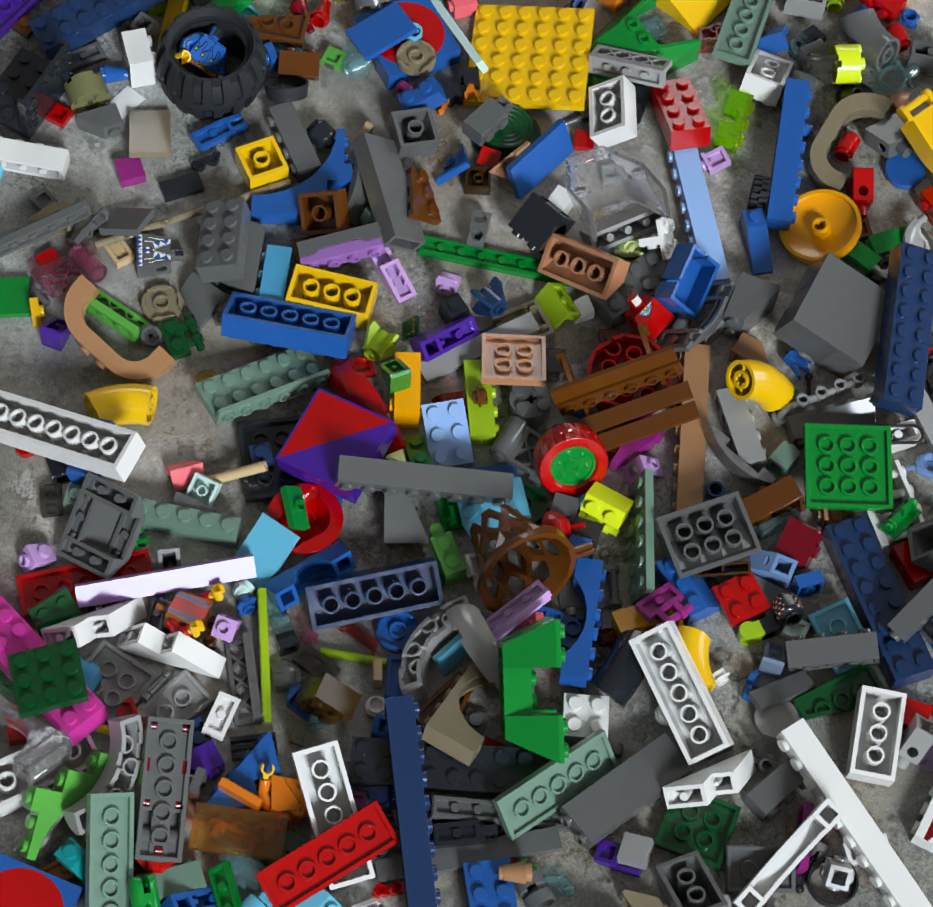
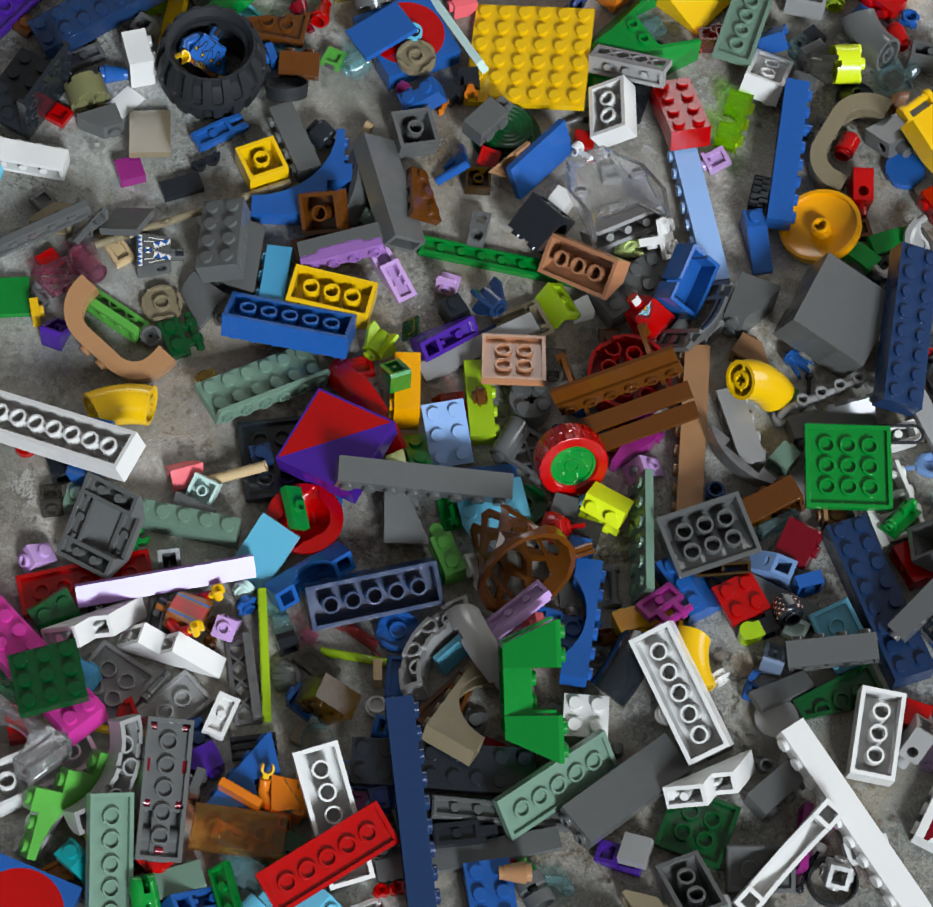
none -> white hand [571,141,593,161]

